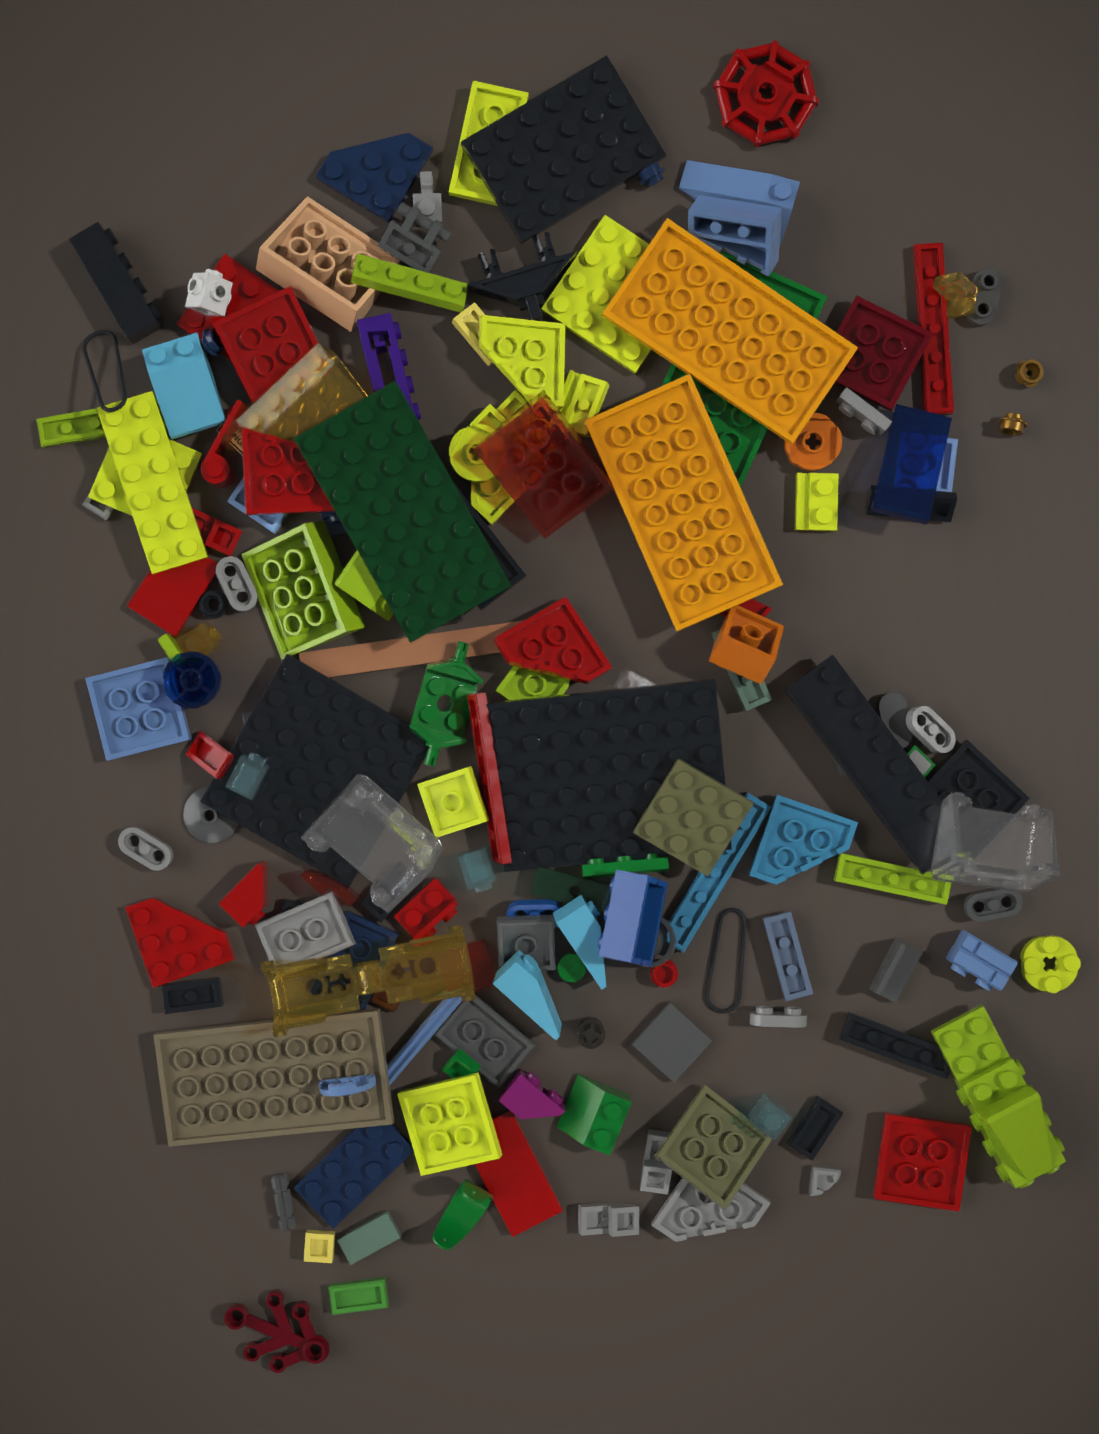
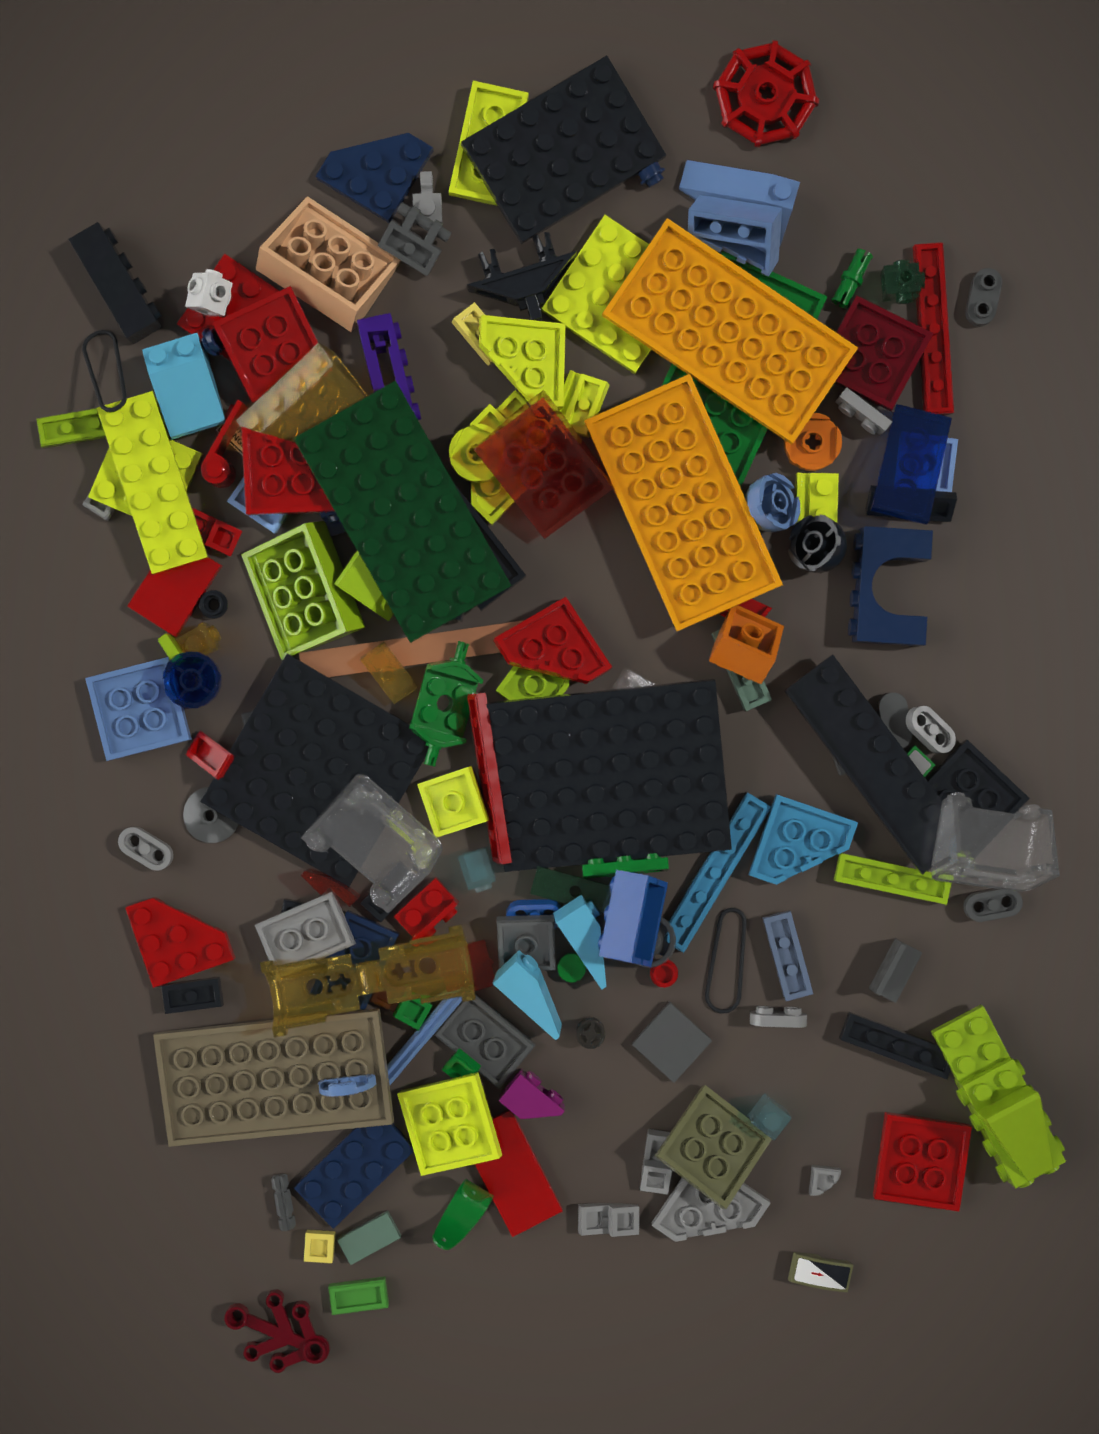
light grey plate [216,556,257,612] -> none
red slope [219,861,268,928] -> none
clear light blue brick [225,752,270,800] -> none
lime plate [351,253,468,313] -> none
green slope [556,1074,632,1156] -> none
olive plate [633,758,753,876] -> none
black tile [787,1096,843,1161] -> none
clear yellow bracket [933,271,978,319] -> none
medium blue brick [946,930,1018,992] -> none
pearl gold plate [998,413,1027,436] -> none
pearl gold plate [1015,359,1044,387] -> none
neon yellow plate [1020,935,1081,993] -> none
none -> clear yellow plate [360,642,418,704]
none -> green plate [392,990,433,1031]
none -> medium blue cylinder [744,473,800,533]
none -> black cylinder [788,514,847,573]
none -> slope [788,1252,853,1292]
none -> green pin [831,249,873,309]
none -> dark blue arch [848,526,933,646]
none -> clear green brick [880,260,925,304]

